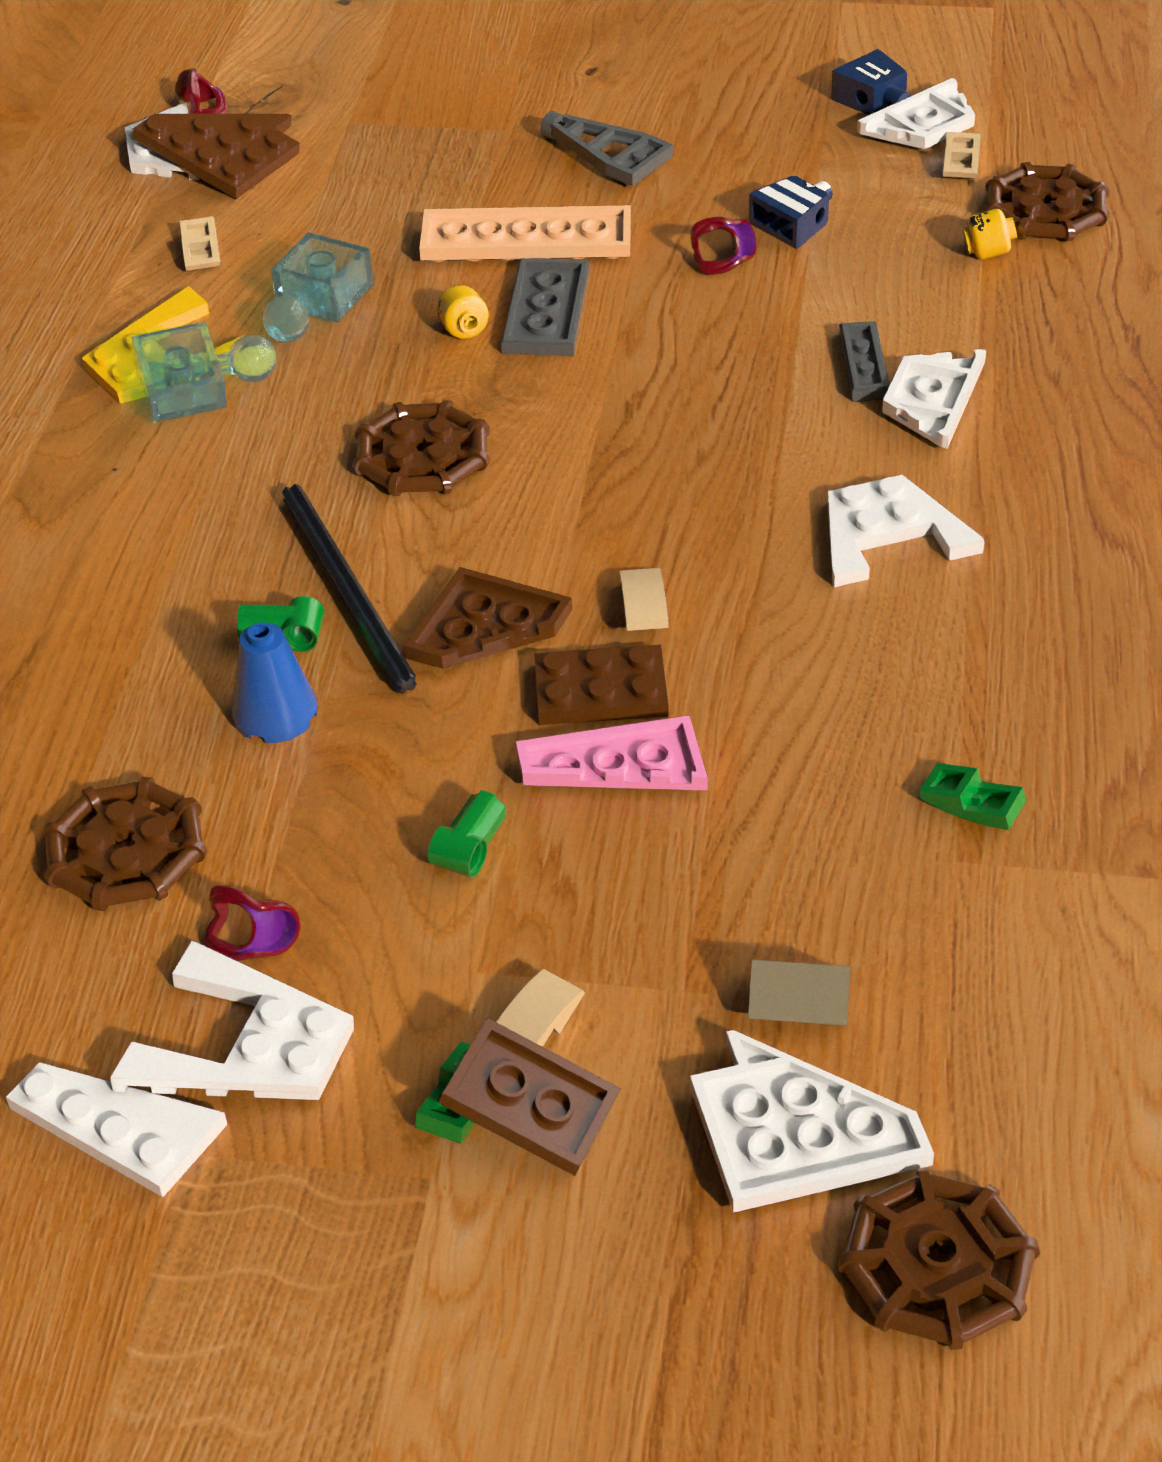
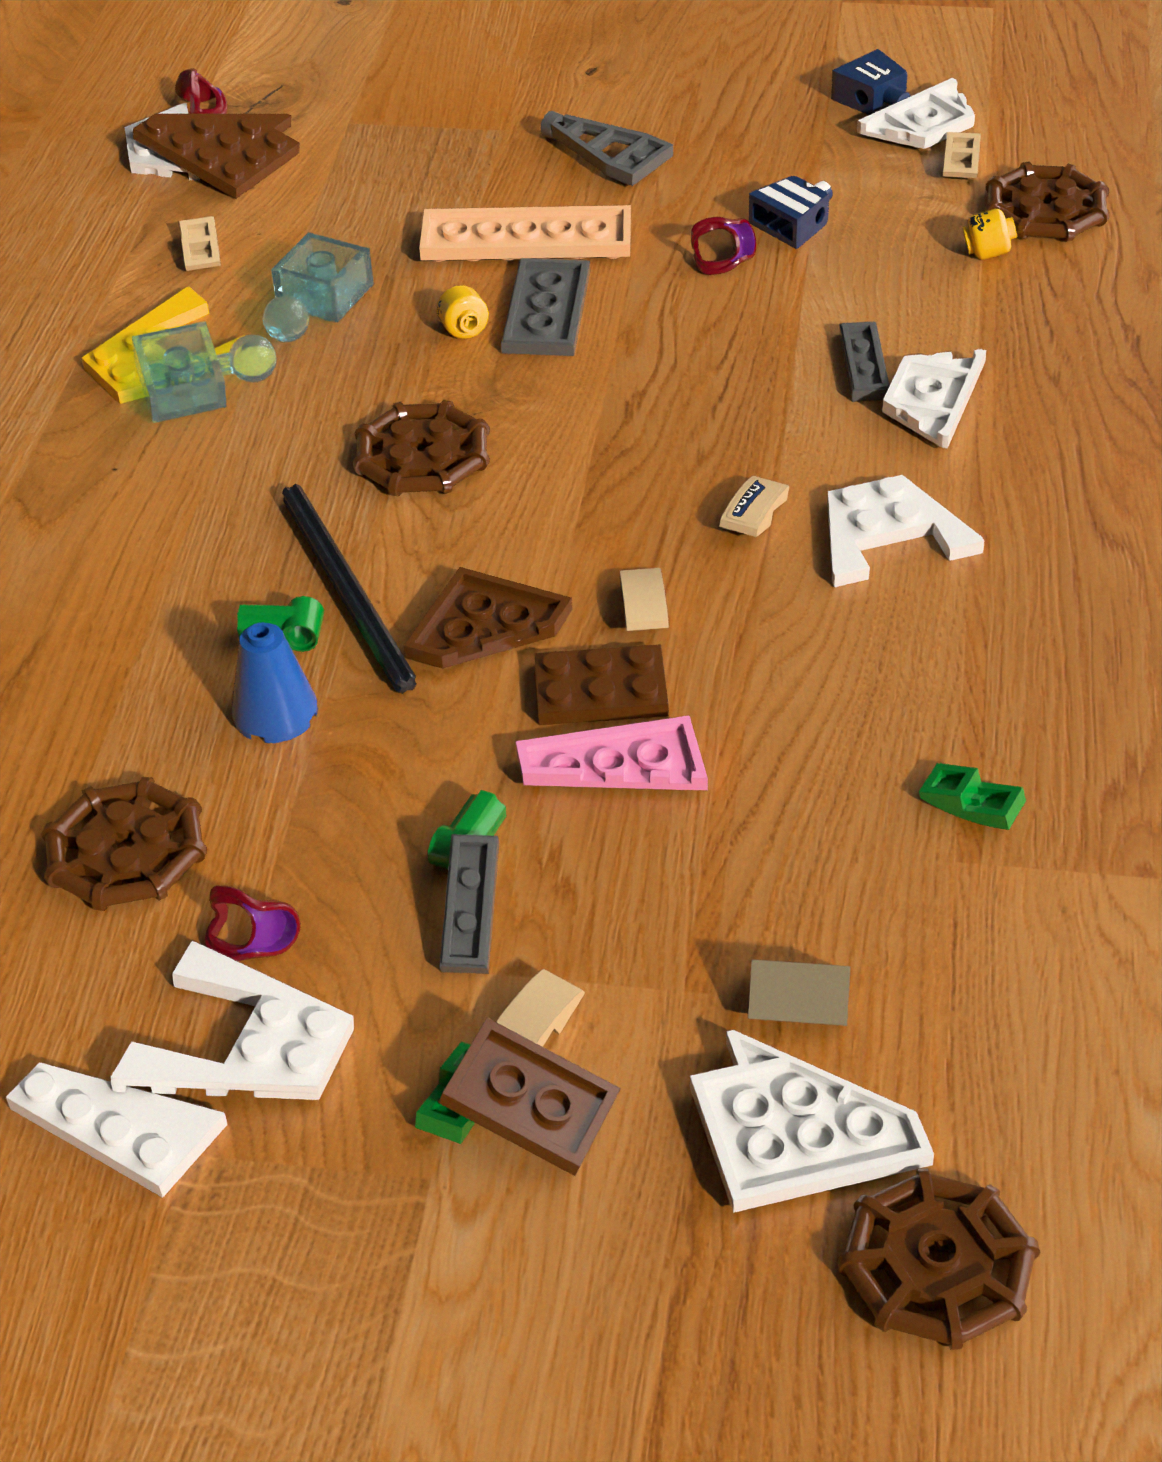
none -> dark grey tile [440,834,499,974]
none -> tan slope [719,476,789,537]

